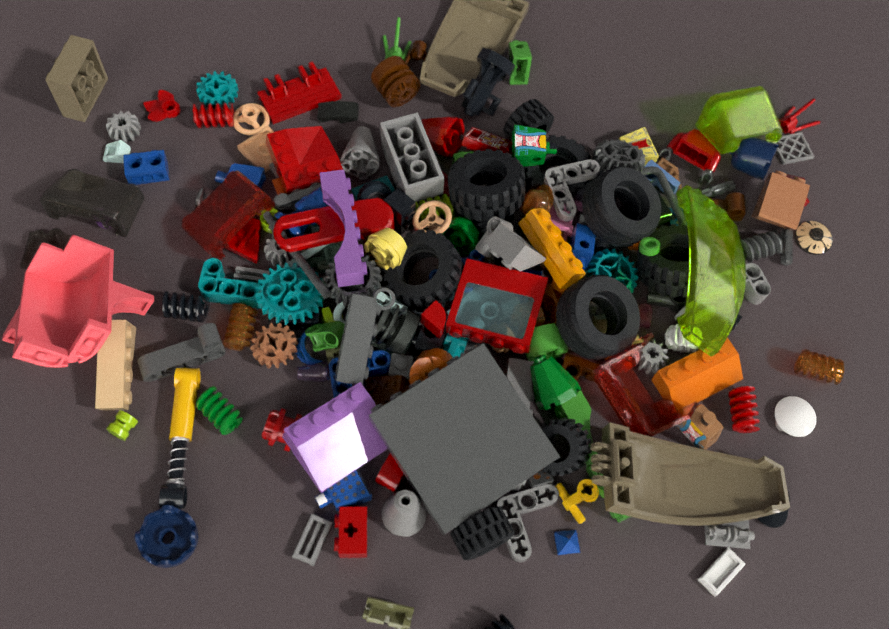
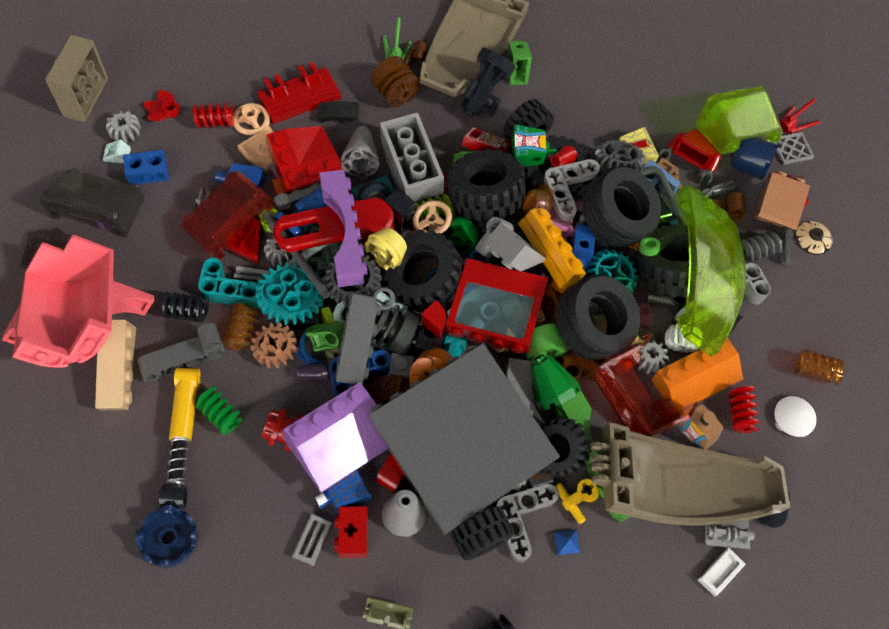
lime wheel [106,410,138,441] -> none
teal gear [196,71,239,109] -> none
red cone [421,117,465,157] -> none
none -> red cone [550,145,577,167]

